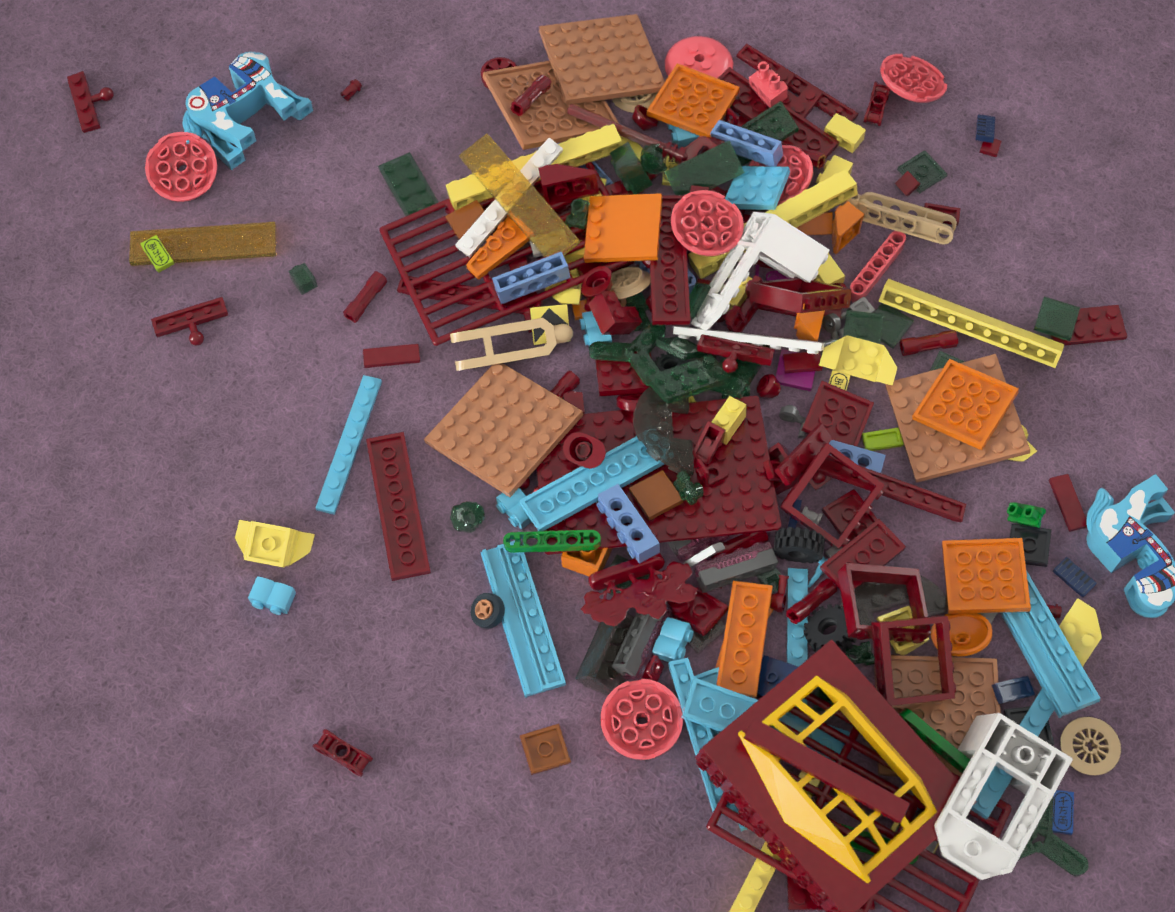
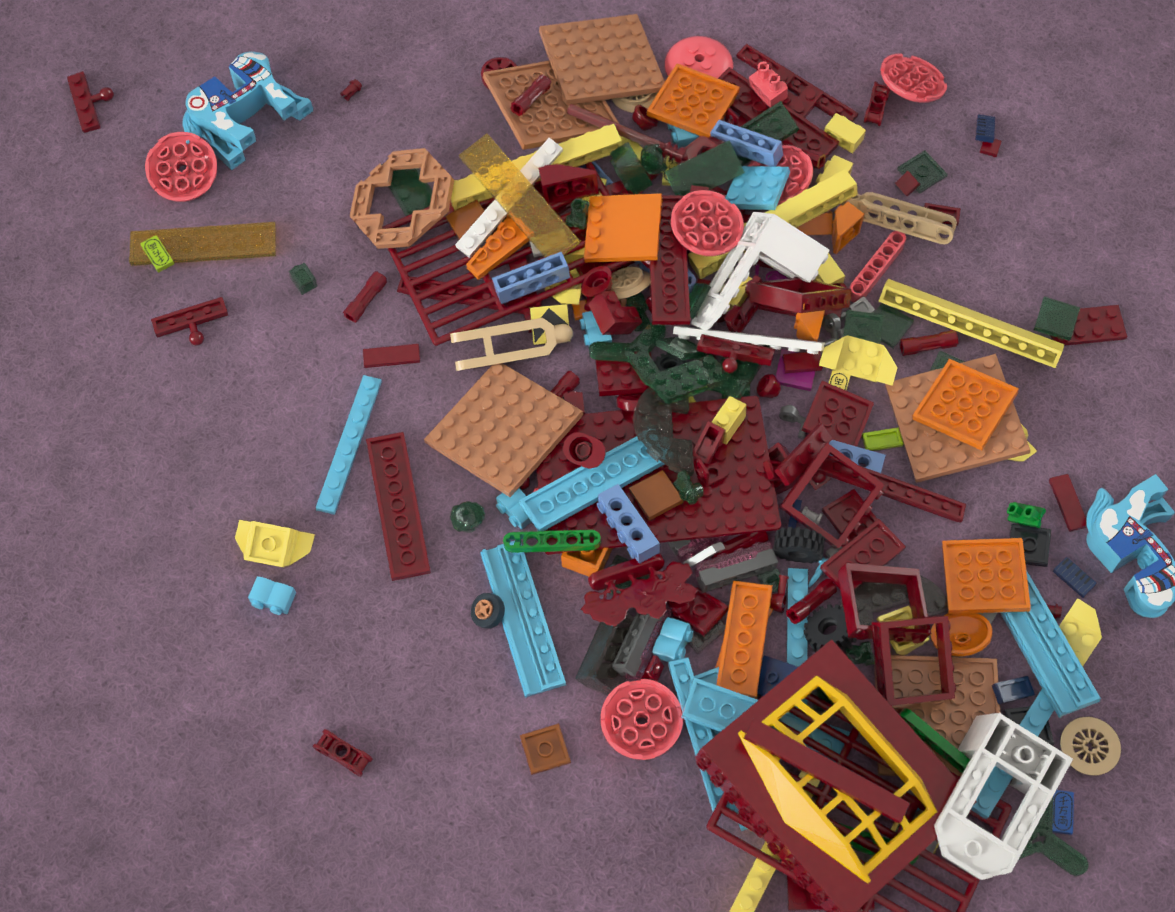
none -> nougat plate [350,148,454,249]

